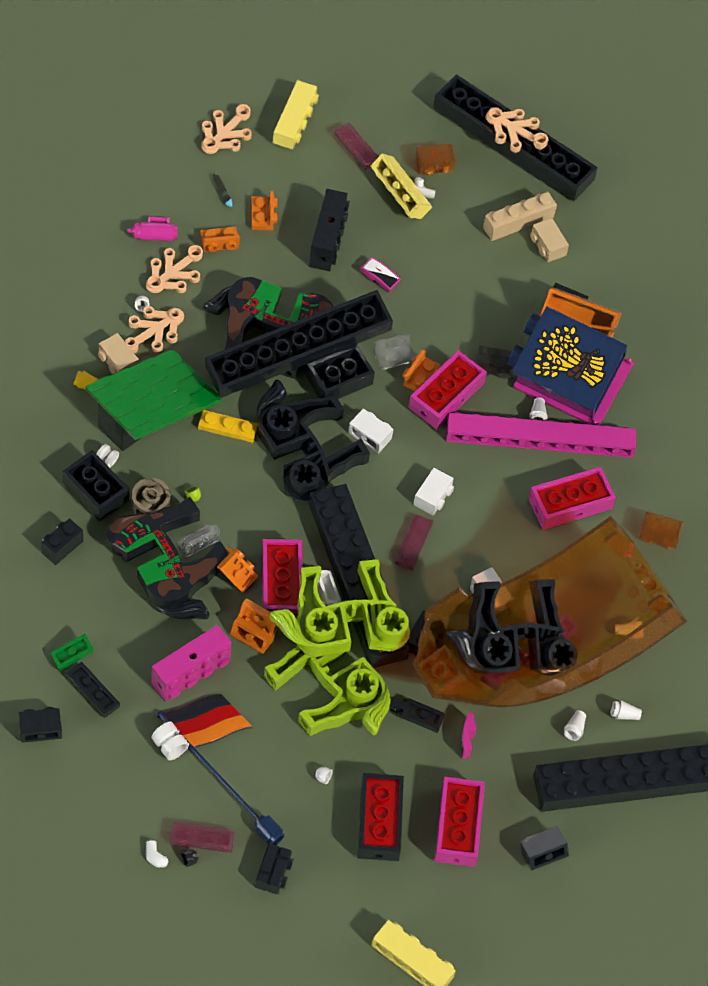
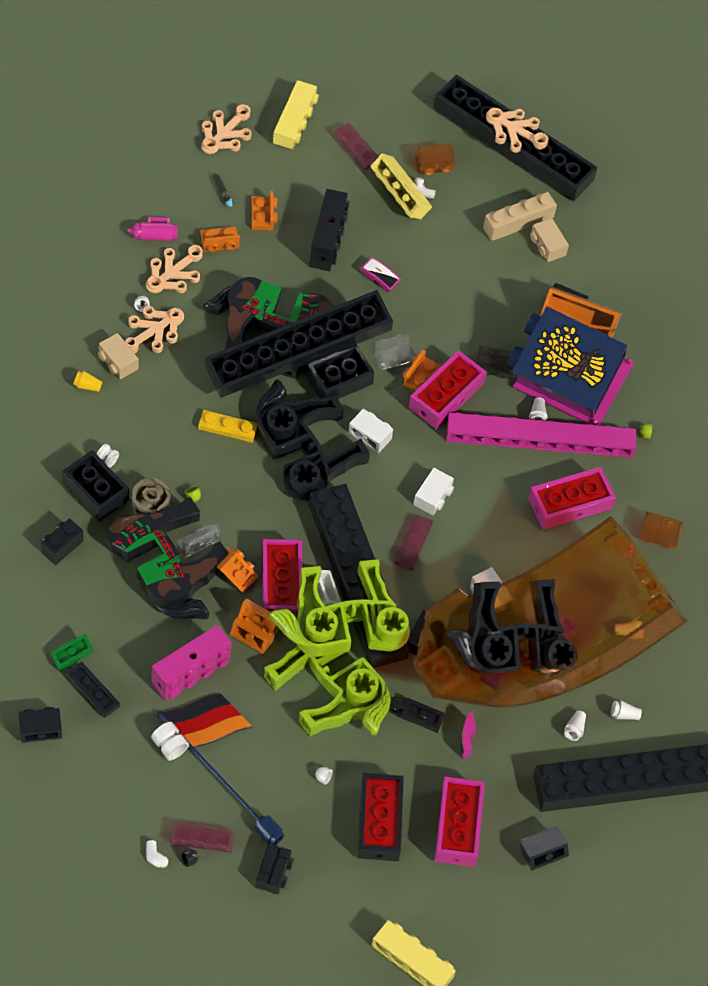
green piece [86,350,222,451] -> none
none -> lime hinge [639,424,652,439]

